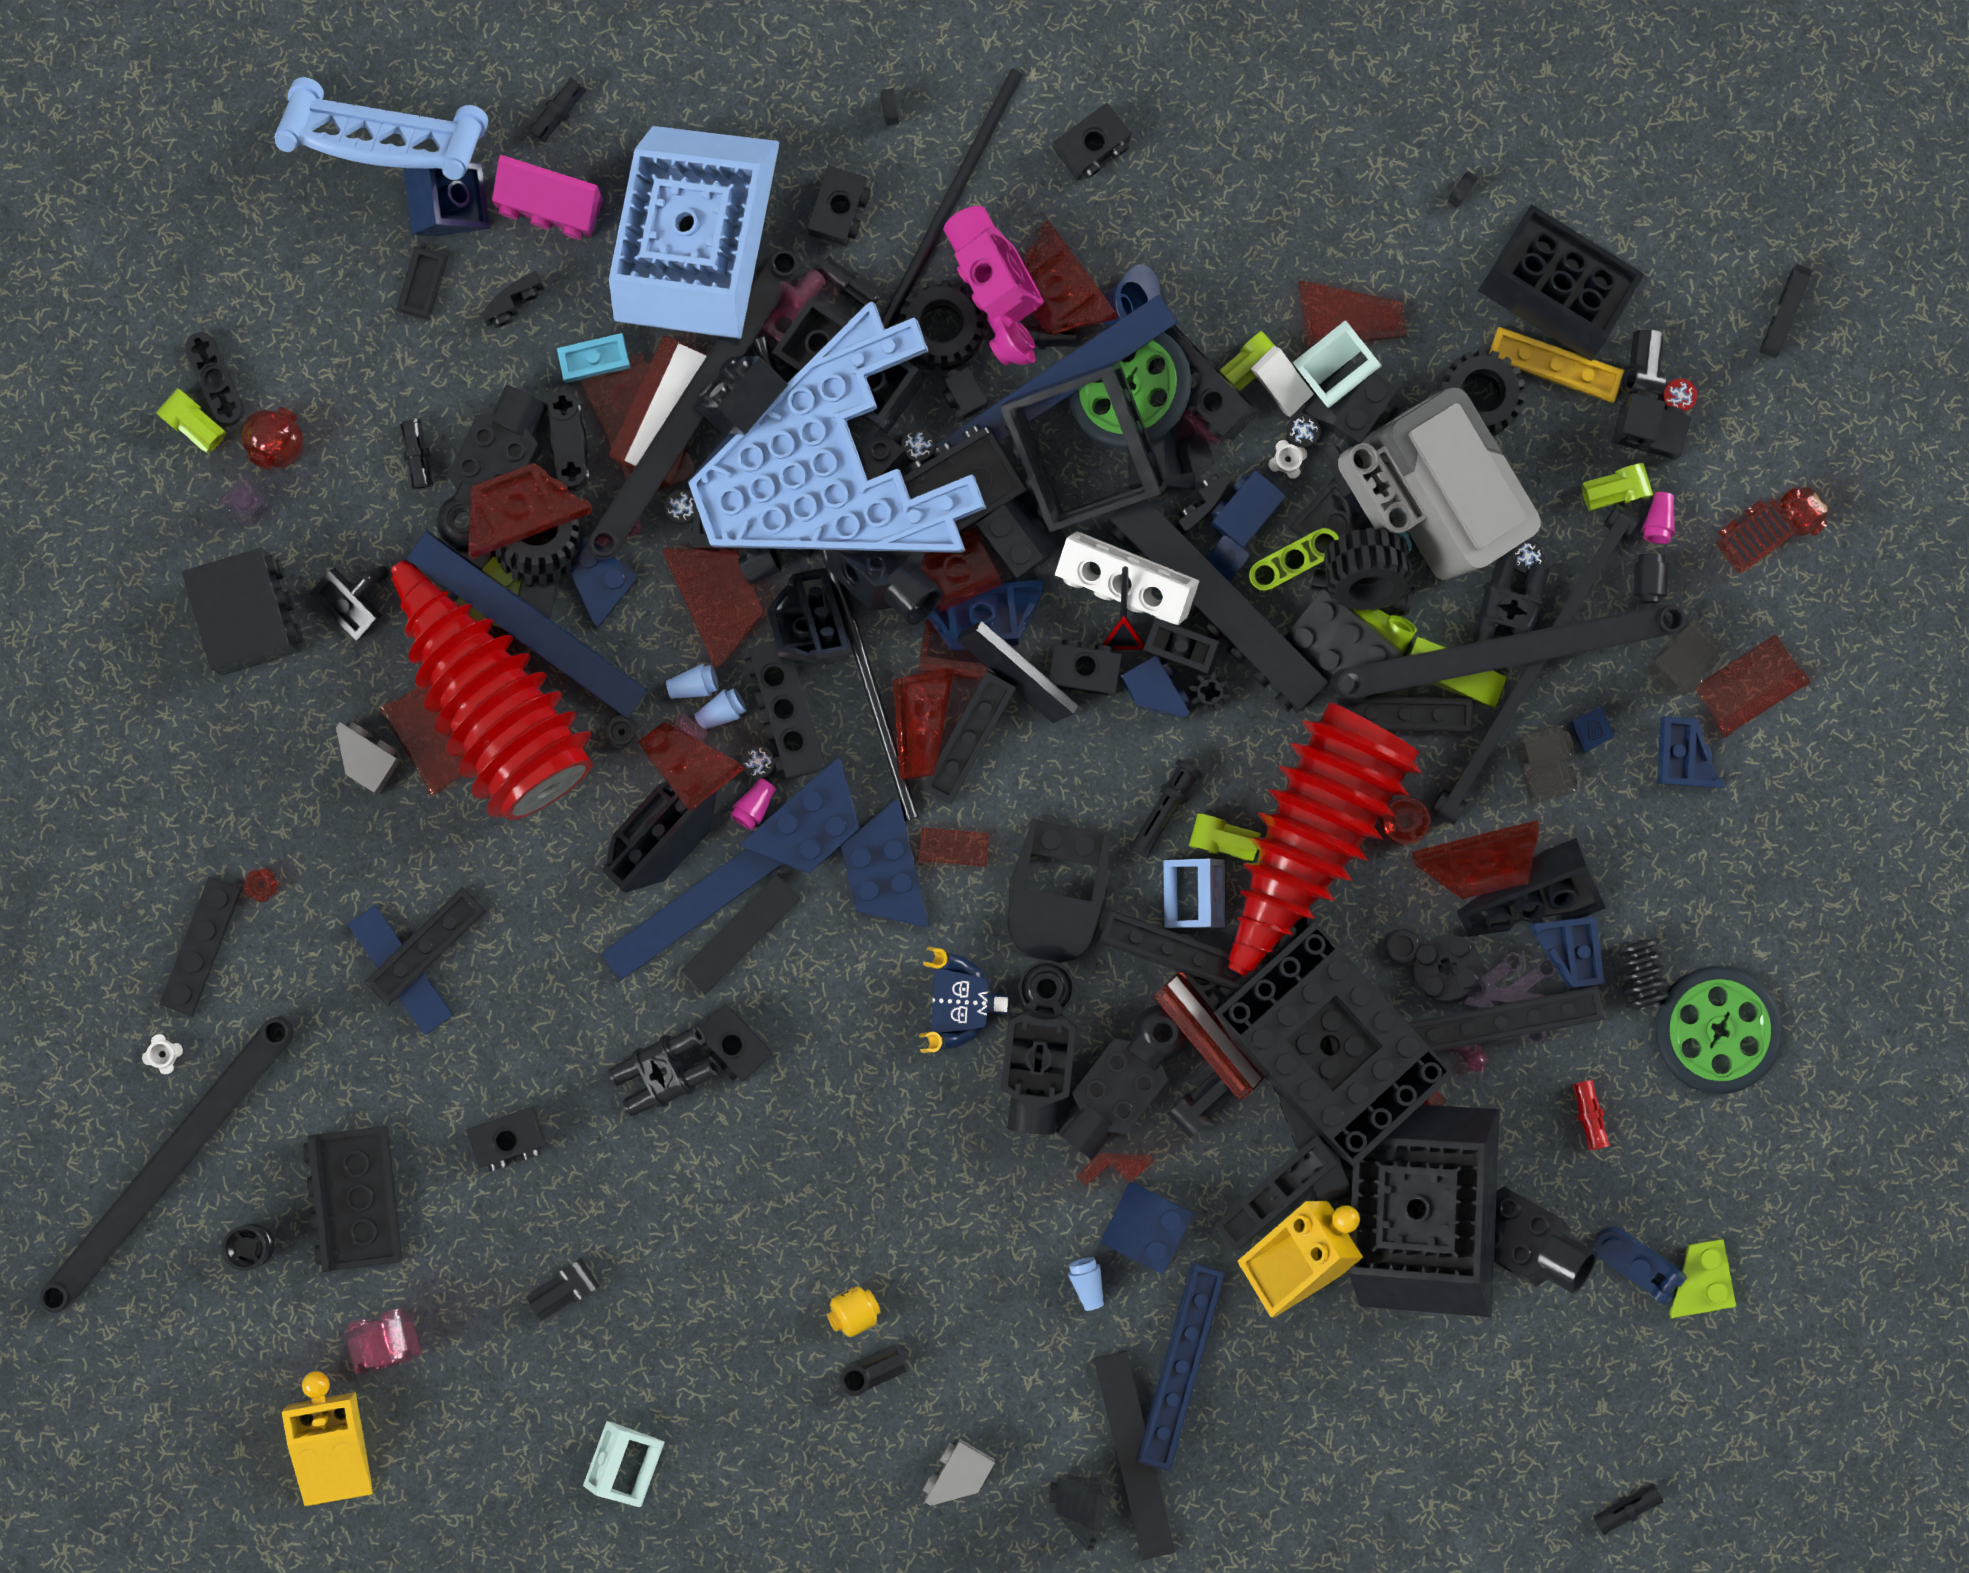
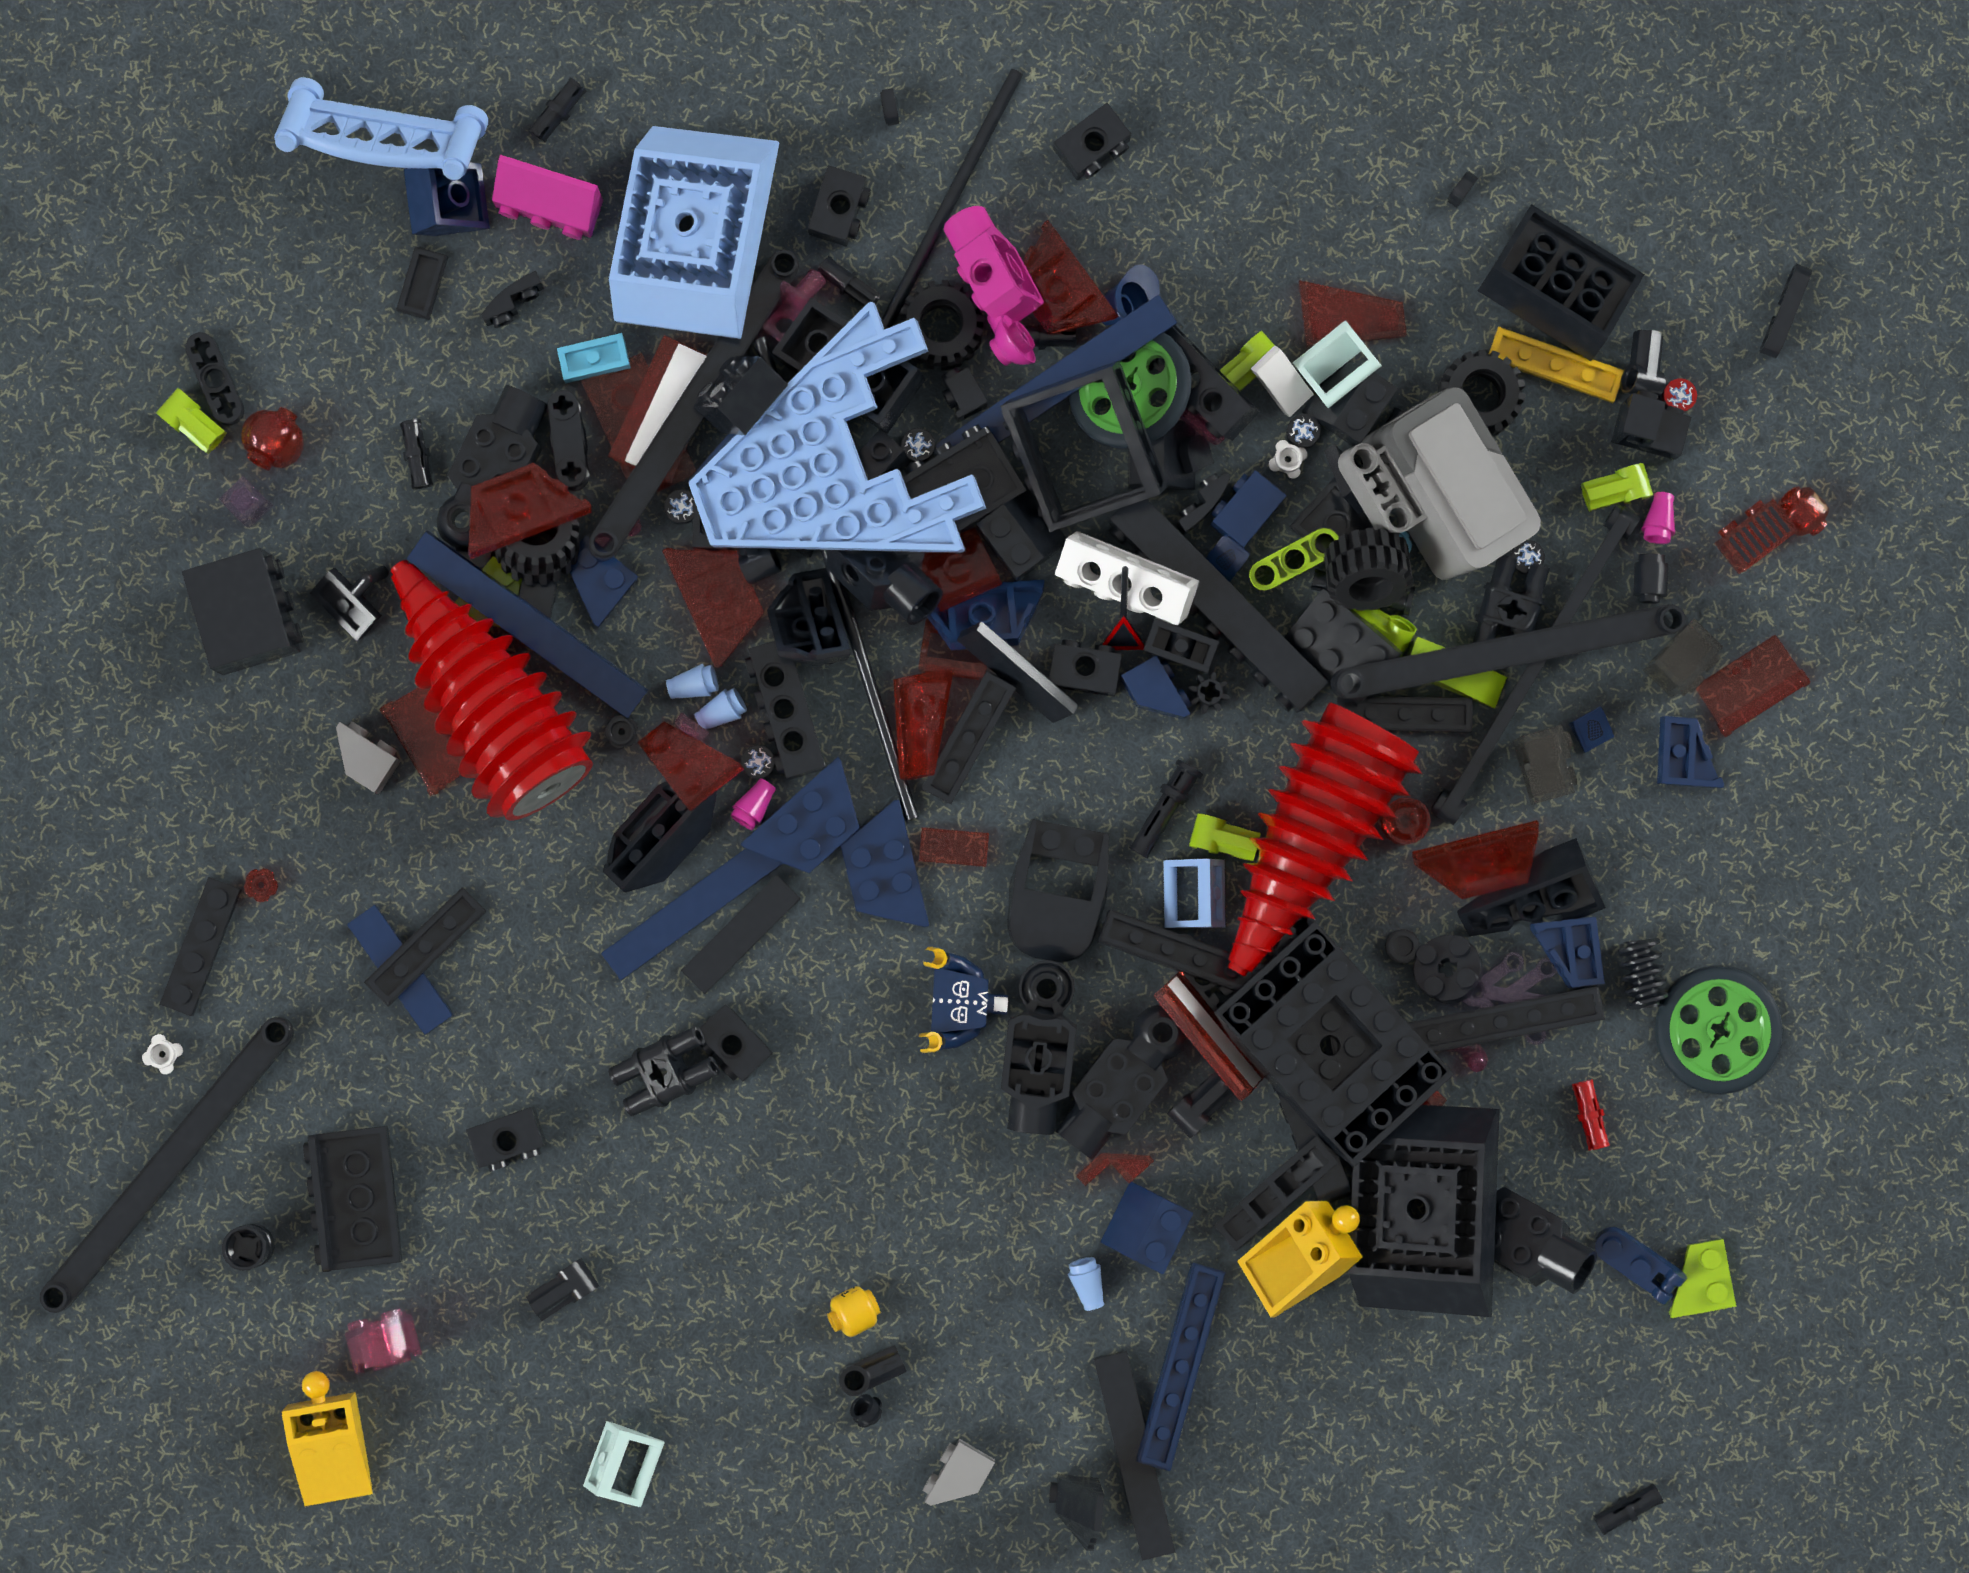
none -> black plate [850,1394,882,1428]

